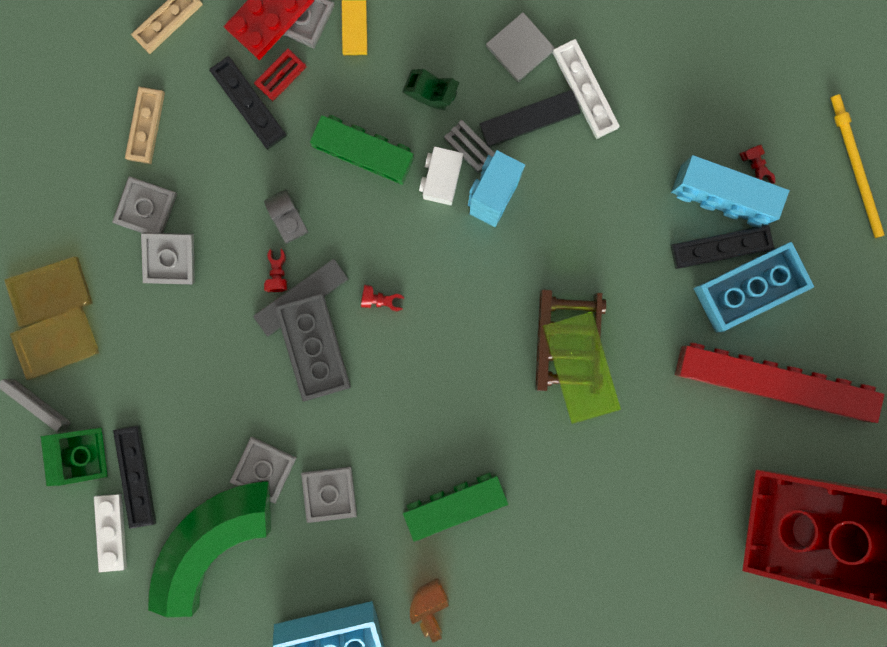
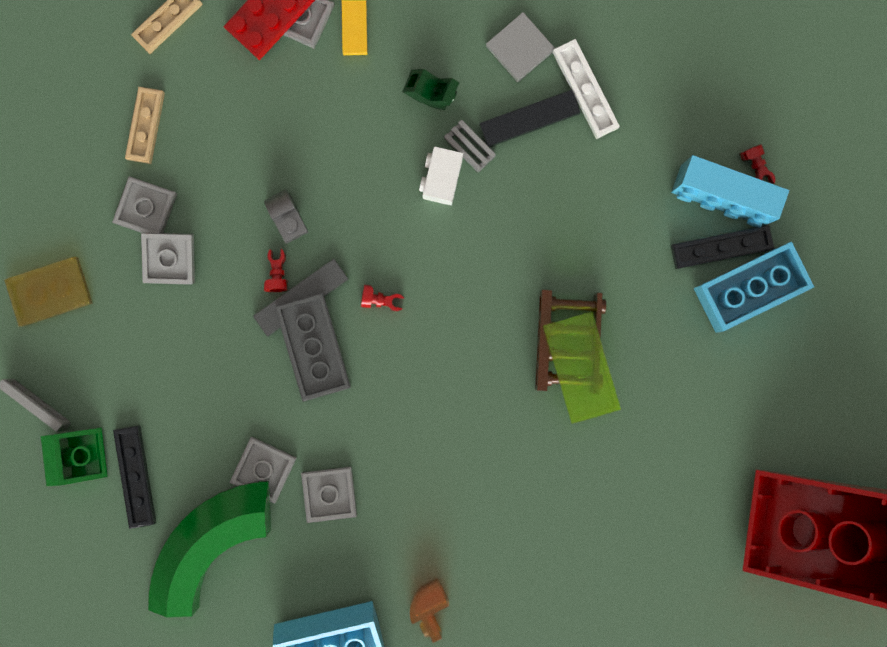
clear yellow tile [10,307,99,380] -> none
white plate [94,493,127,572] -> none
black tile [209,55,287,150] -> none
red tile [254,48,306,102] -> none
green brick [310,115,414,185] -> none
green brick [403,472,508,542] -> none
medium azure brick [468,150,525,228] -> none
red brick [675,342,885,423] -> none
yellow bar [830,94,885,238] -> none

